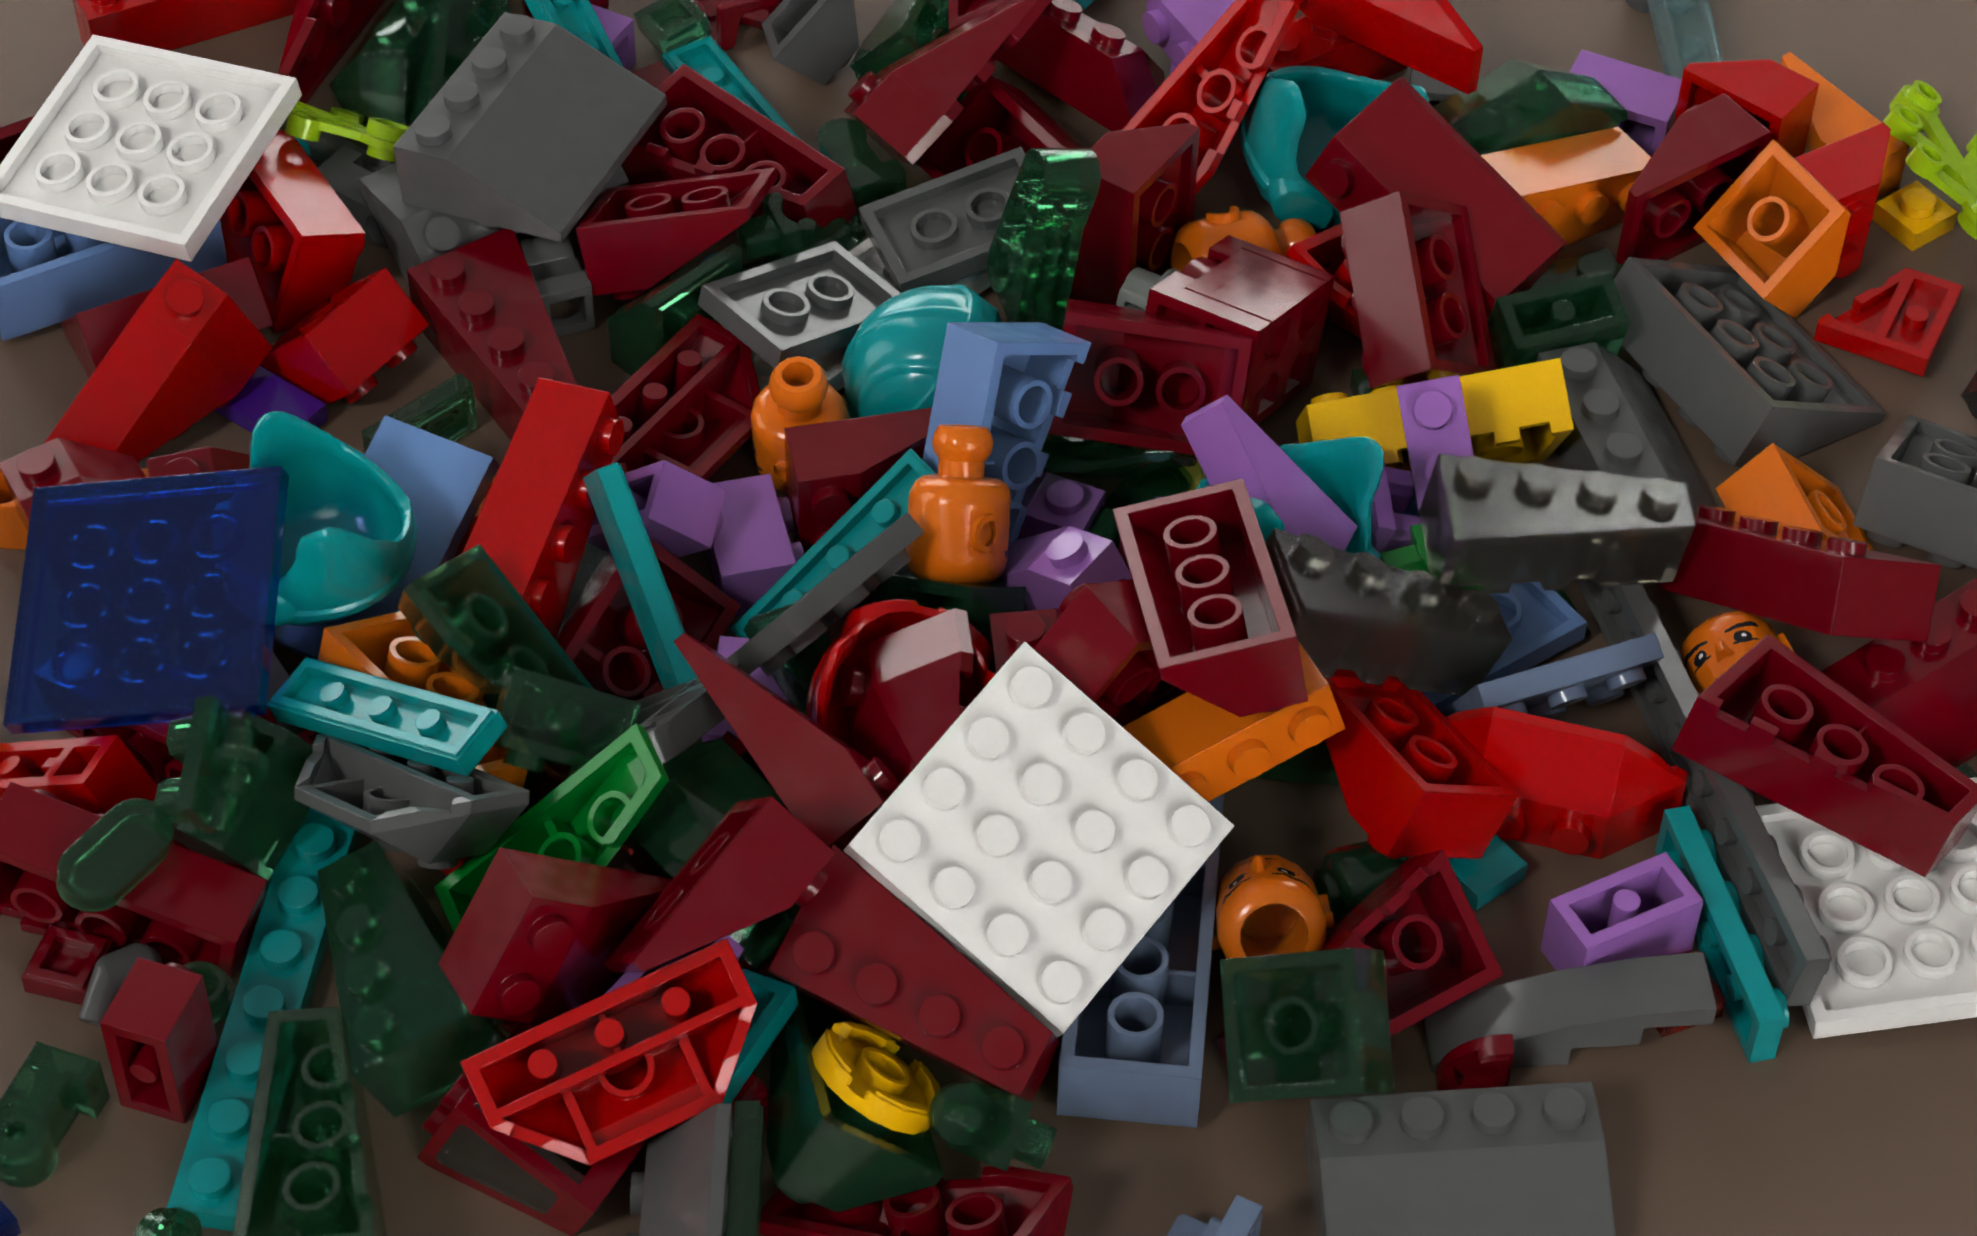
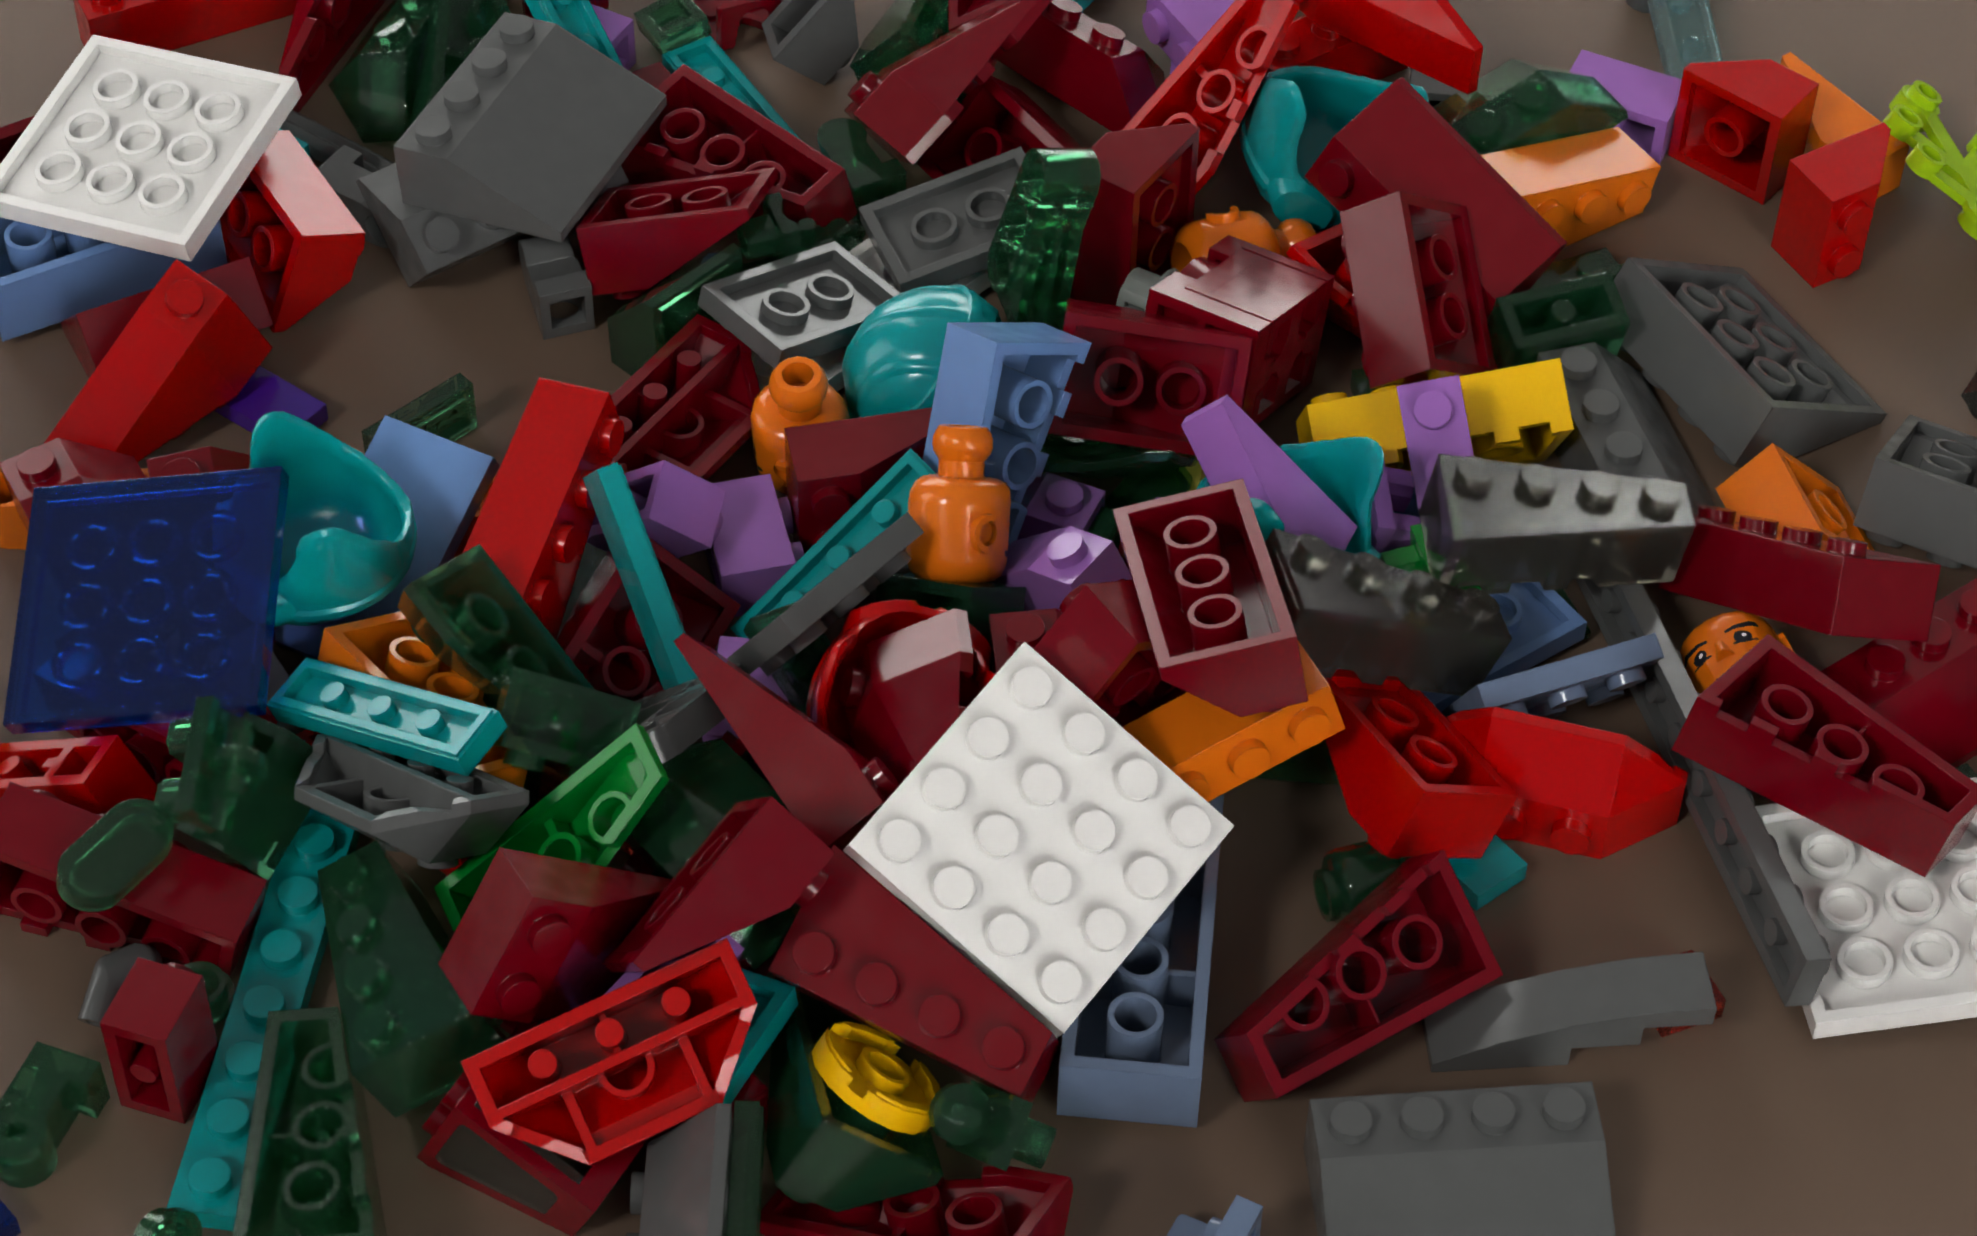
dark red tile [21,924,116,1005] -> none
red slope [260,267,429,405] -> none
lime plant [285,101,409,163] -> none
dark red wedge [407,228,577,440] -> none
orange piece [1212,855,1334,981] -> none
clear green slope [1220,948,1395,1103] -> none
dark red tile [1435,1034,1514,1091] -> none
medium lavender brick [1540,852,1704,971] -> none
dark red slope [1613,93,1771,278] -> none
teal plate [1655,805,1789,1063] -> none
orange slope [1693,139,1851,319] -> none
red wing [1814,267,1963,377] -> none
yellow plate [1872,180,1958,252] -> none

